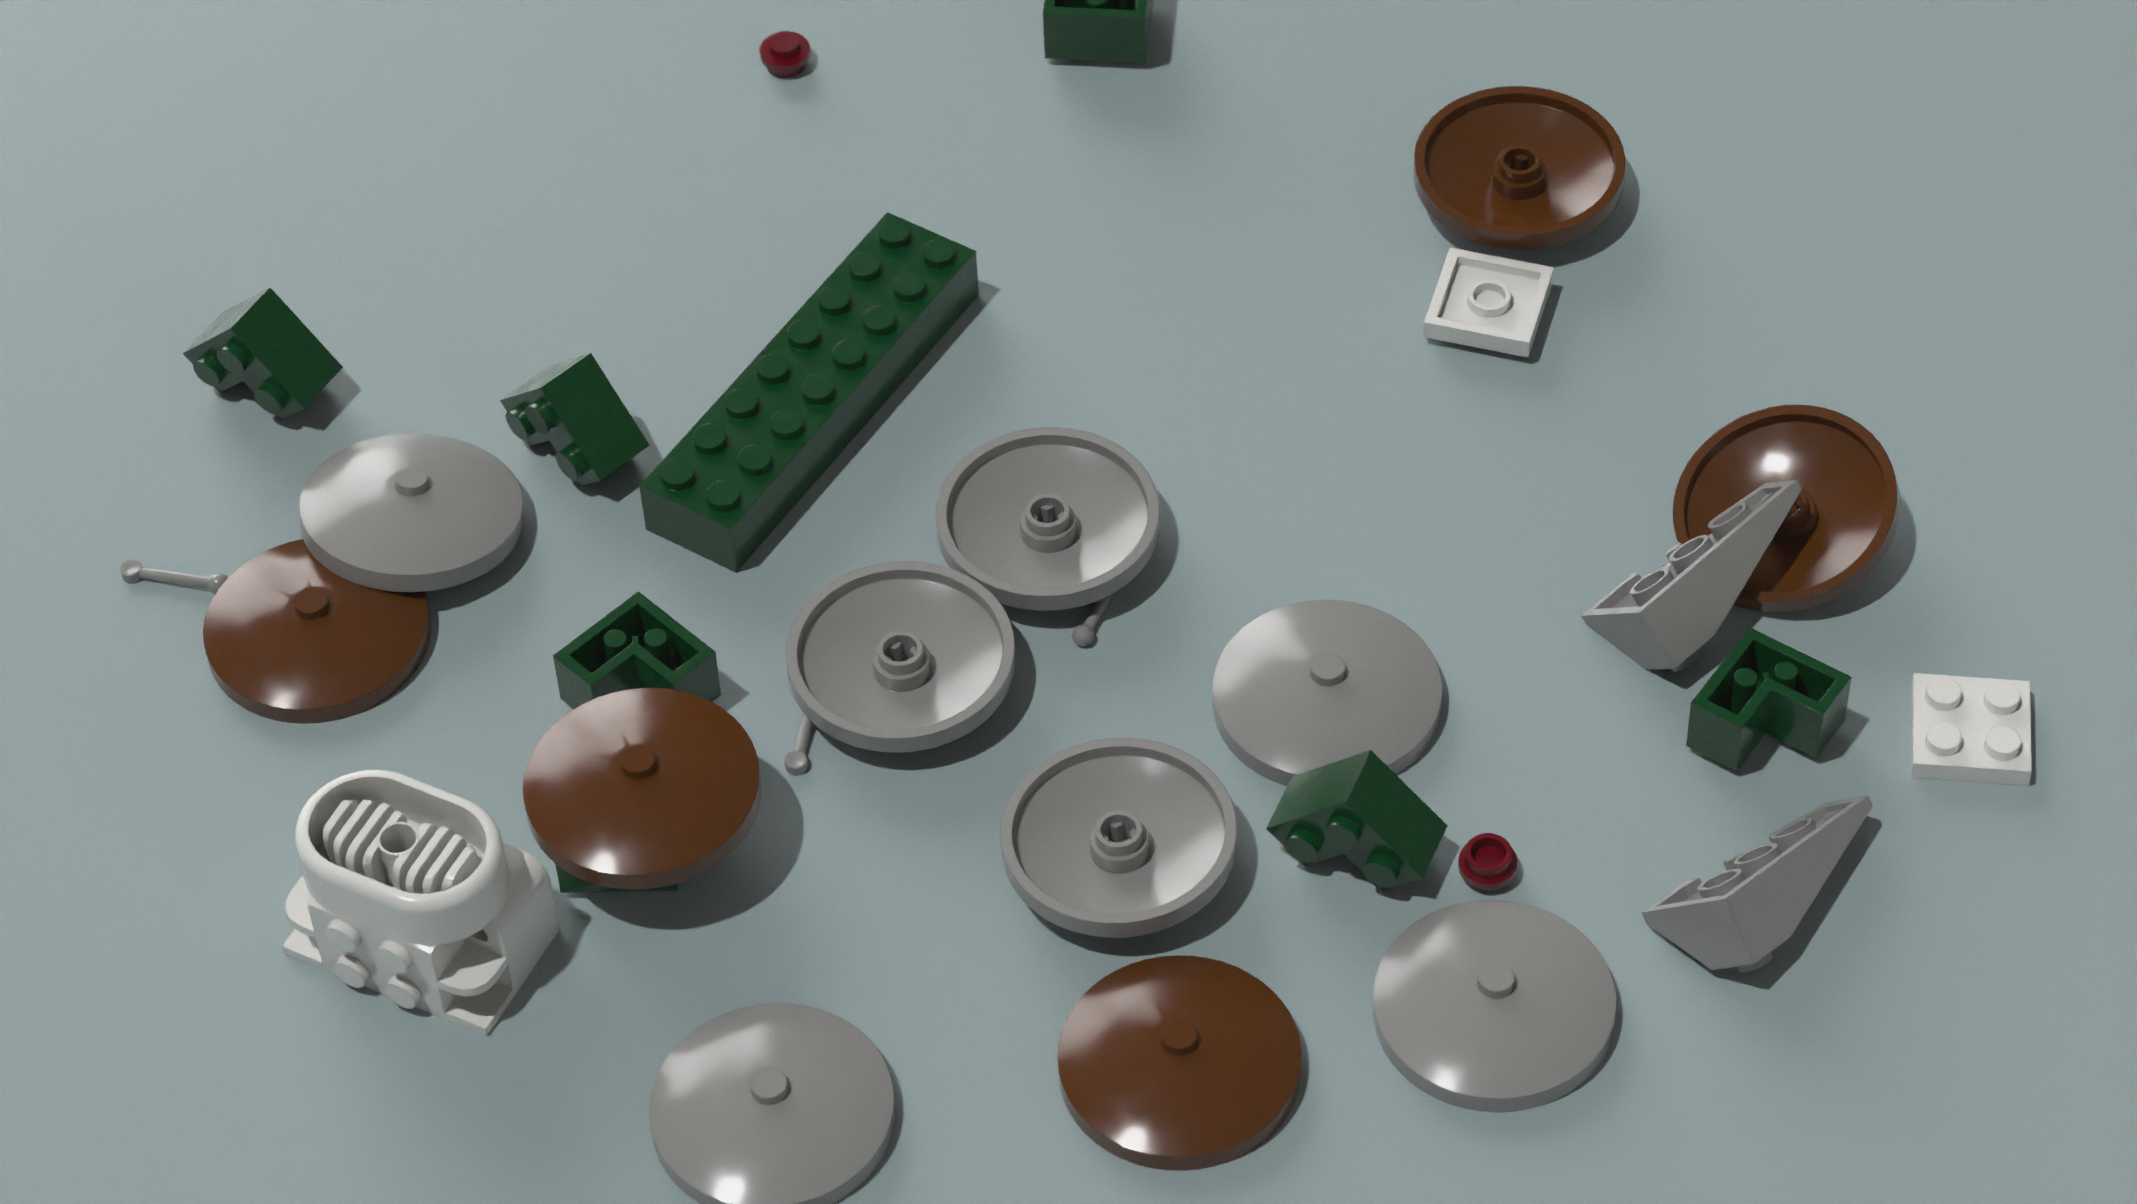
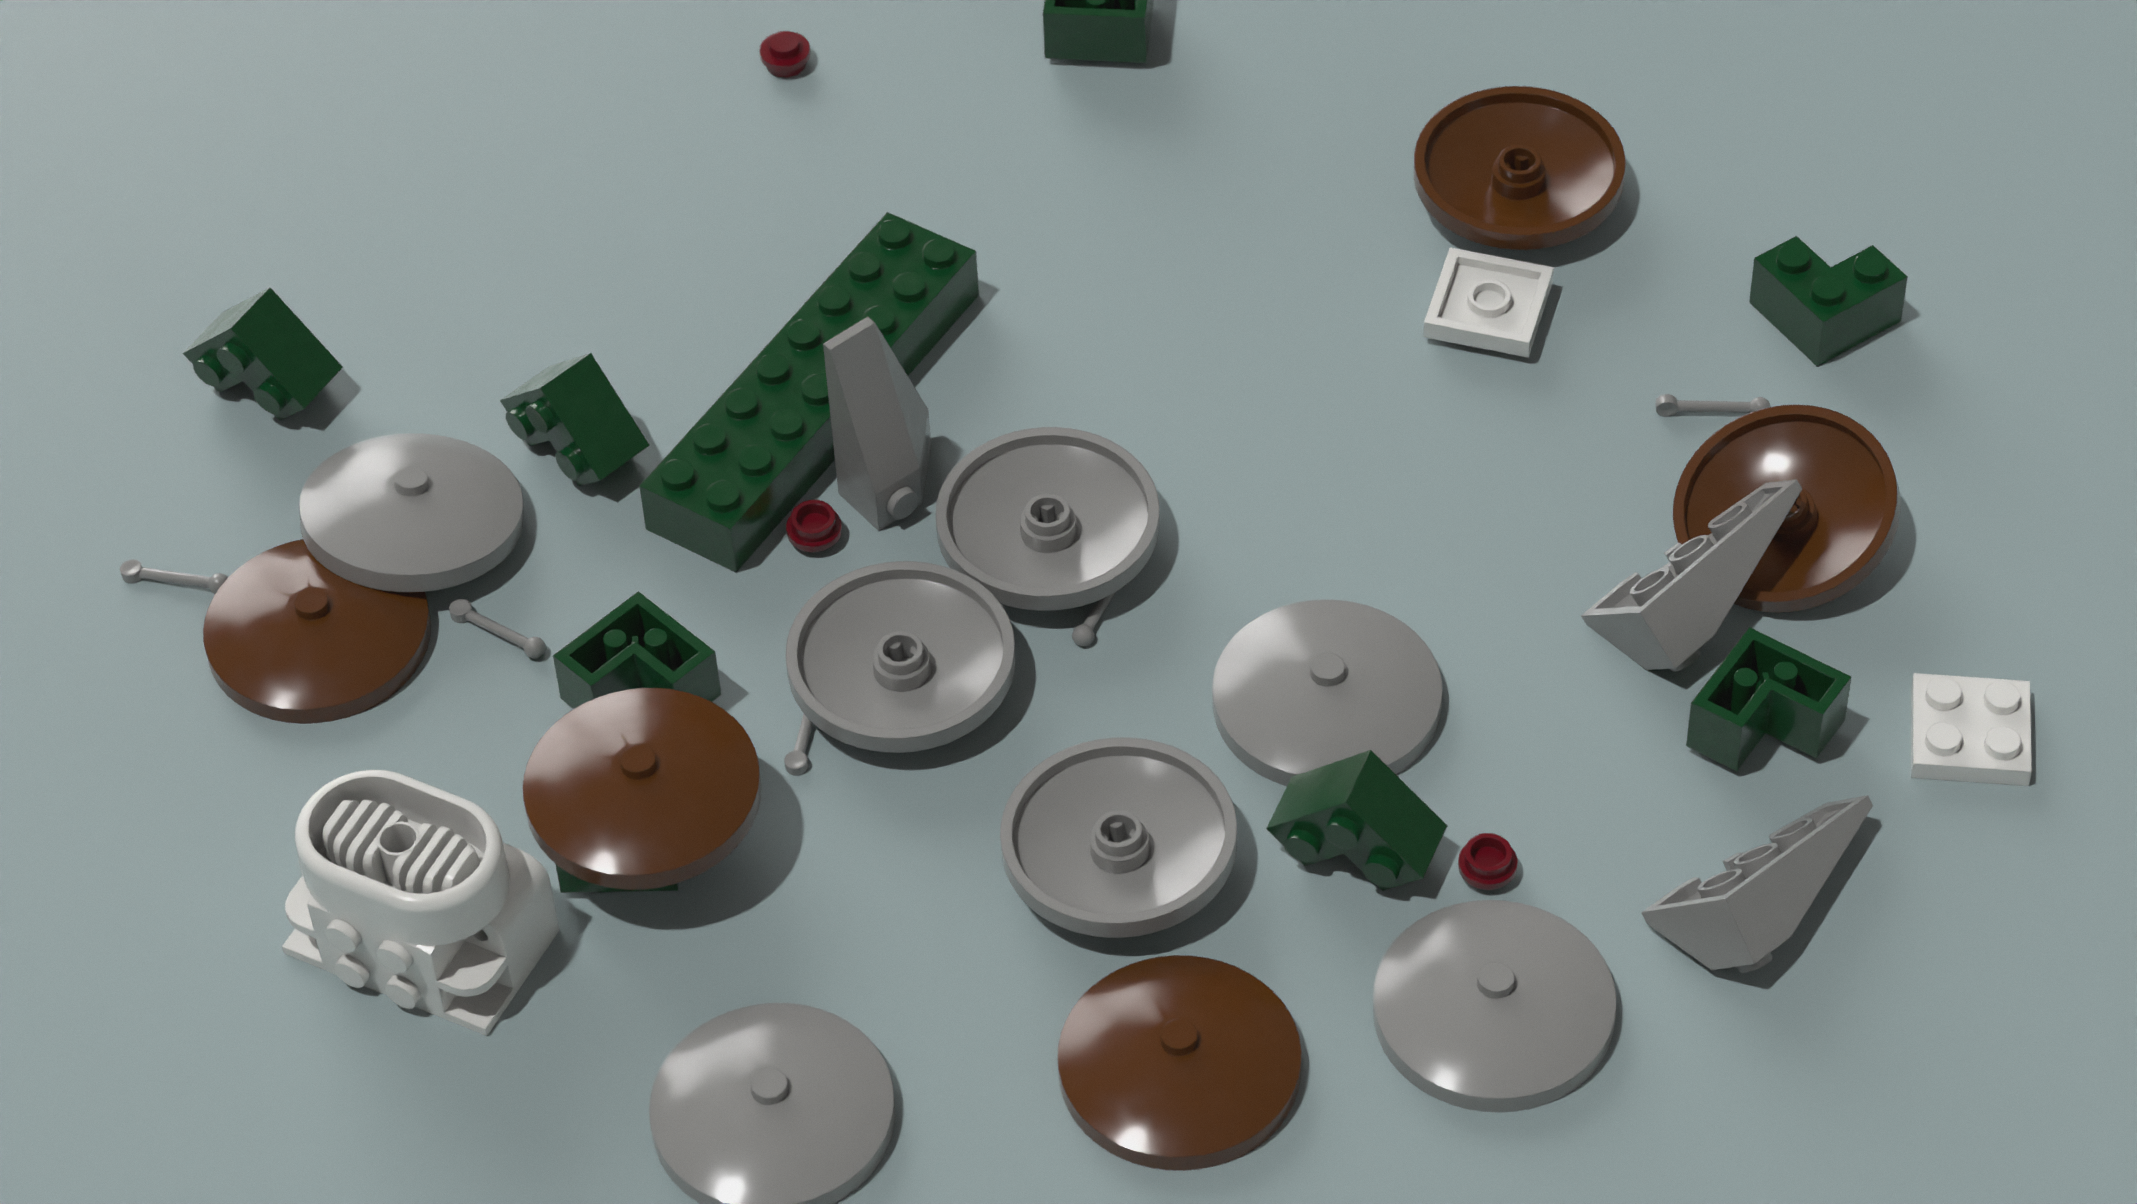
none -> light grey hinge [449,599,546,659]
none -> dark red plate [786,500,842,552]
none -> light grey wedge [823,317,931,531]
none -> light grey hinge [1656,394,1771,417]
none -> dark green brick [1749,236,1908,367]

